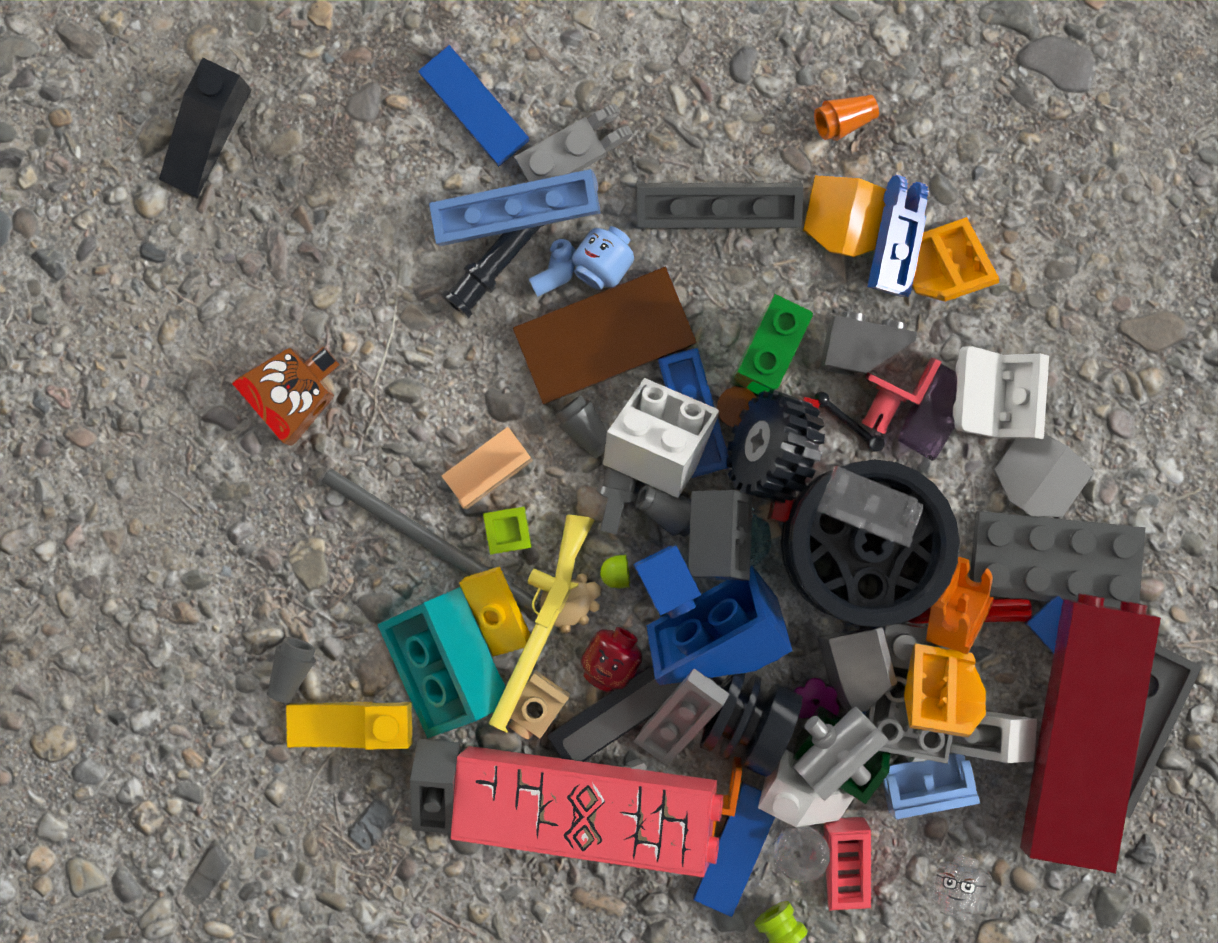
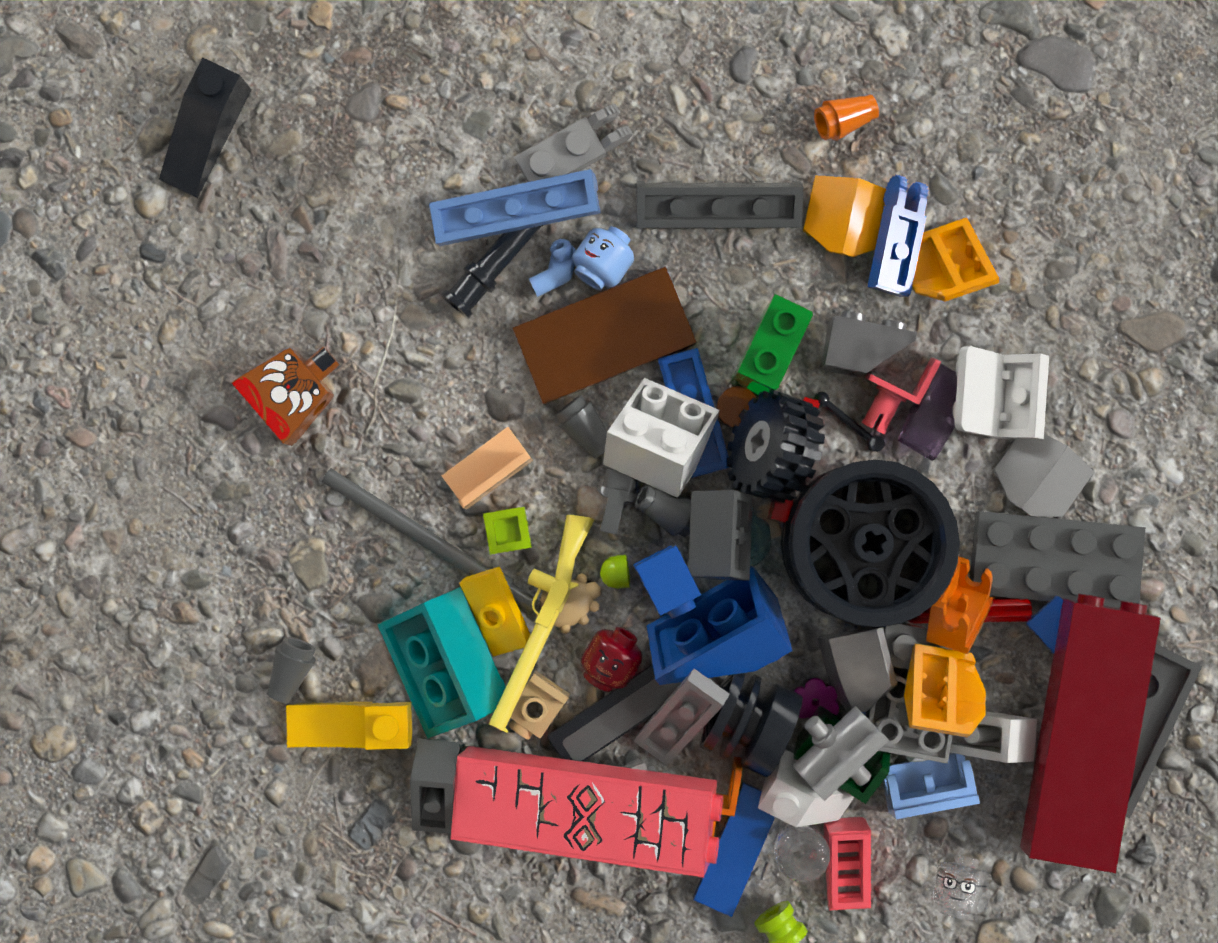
blue tile [418,45,530,167] -> none
clear hinge [817,466,923,547] -> none

